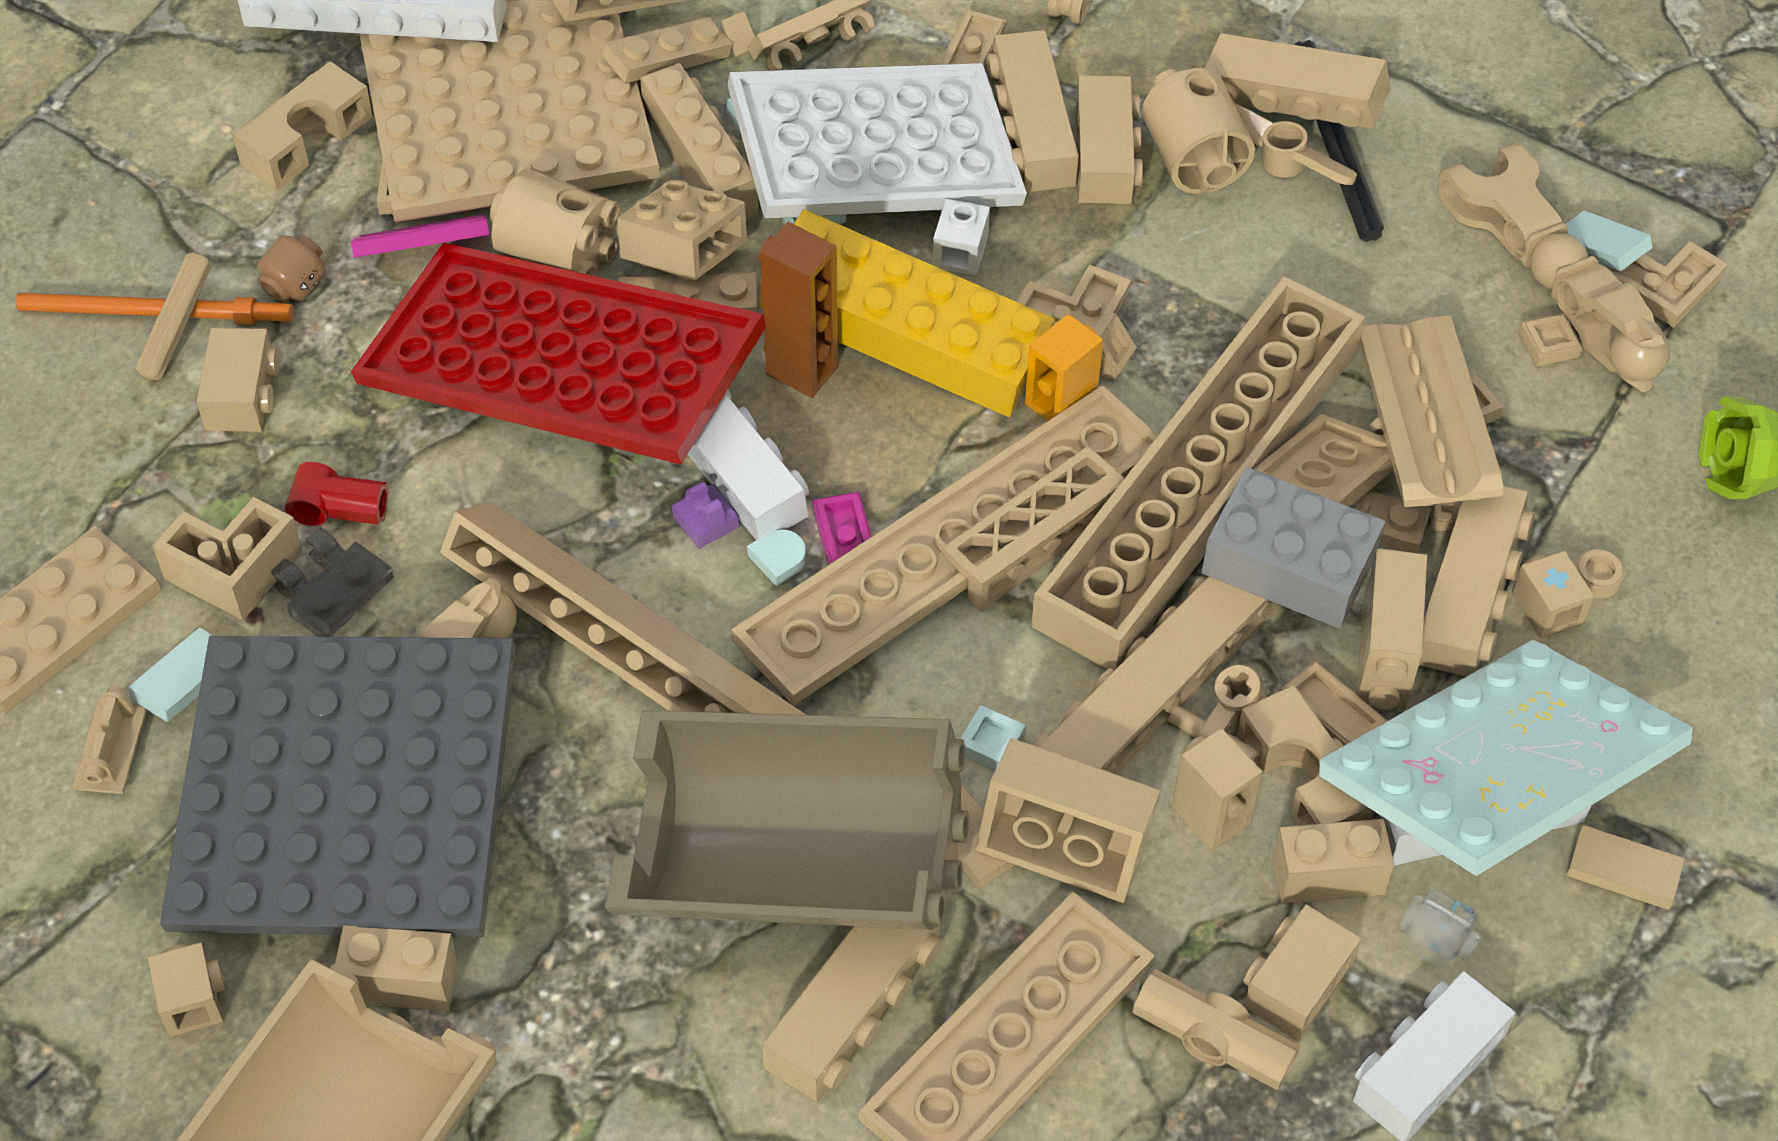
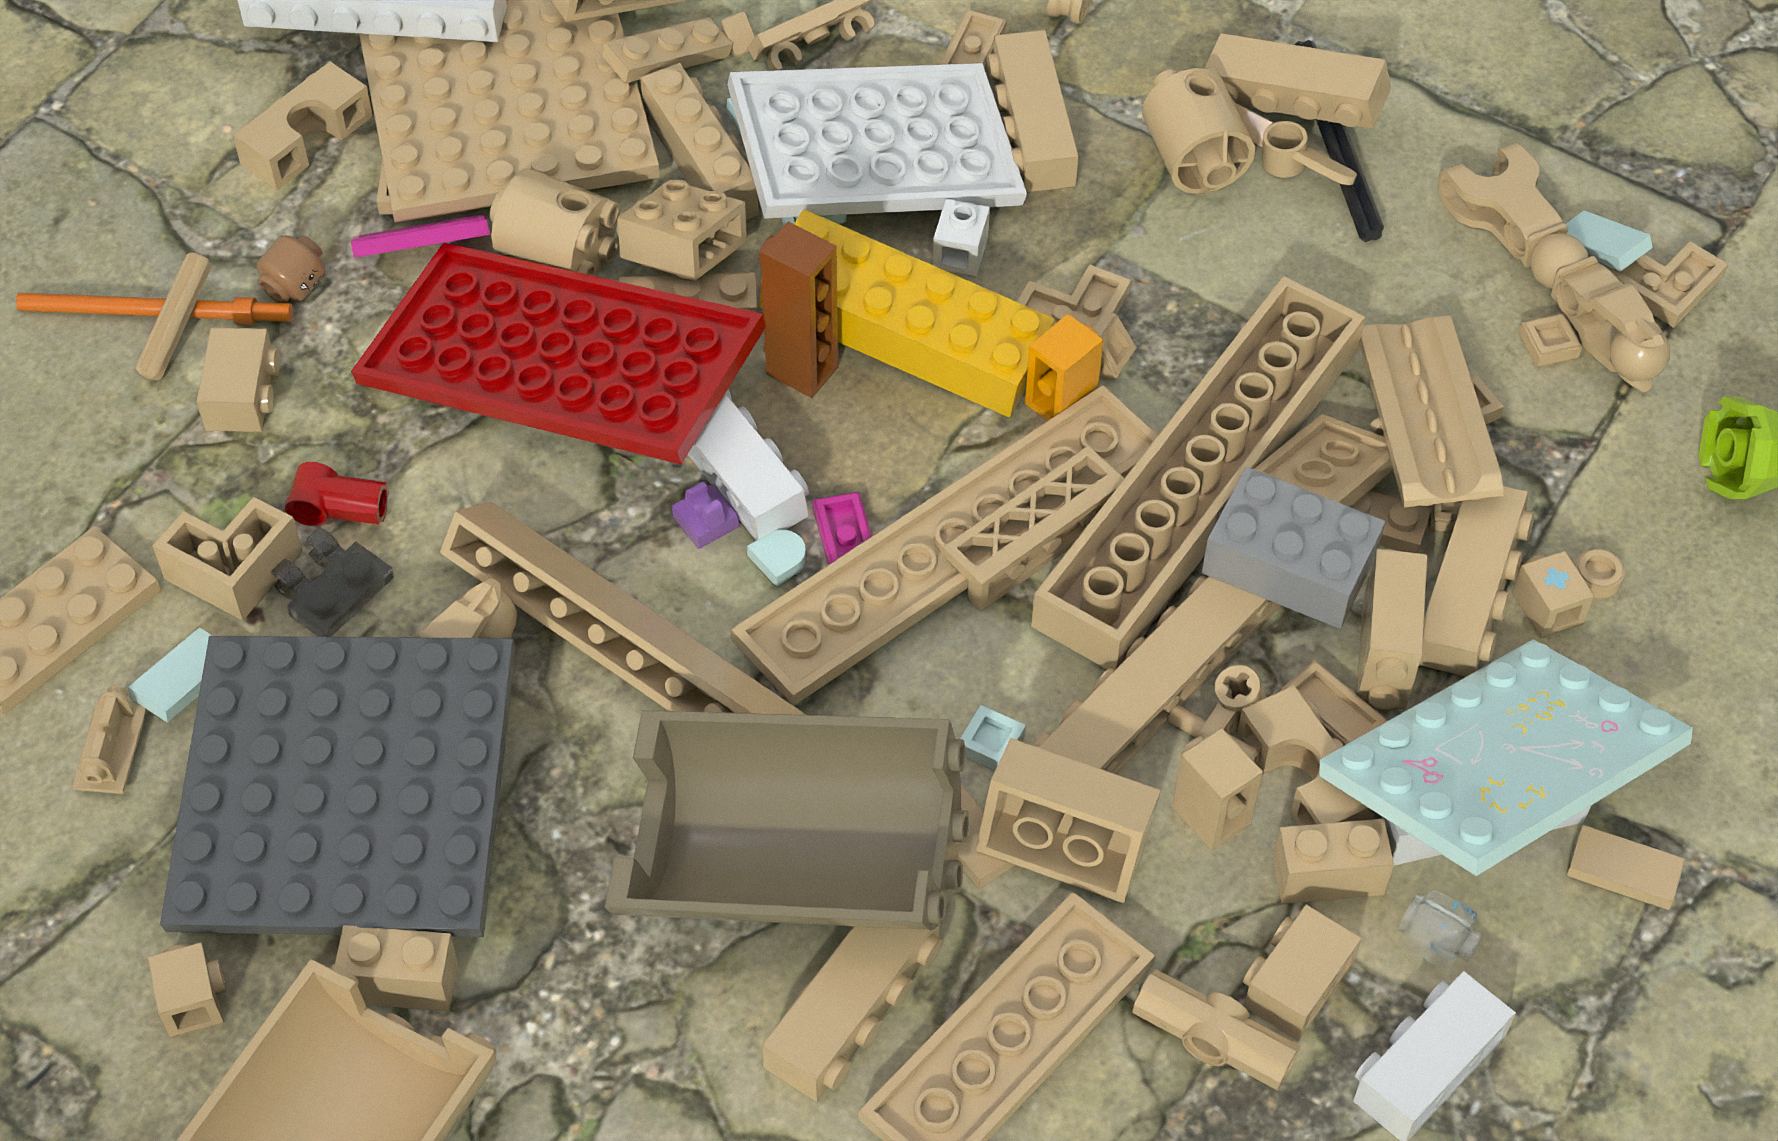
tan brick [1076,75,1142,204] -> none

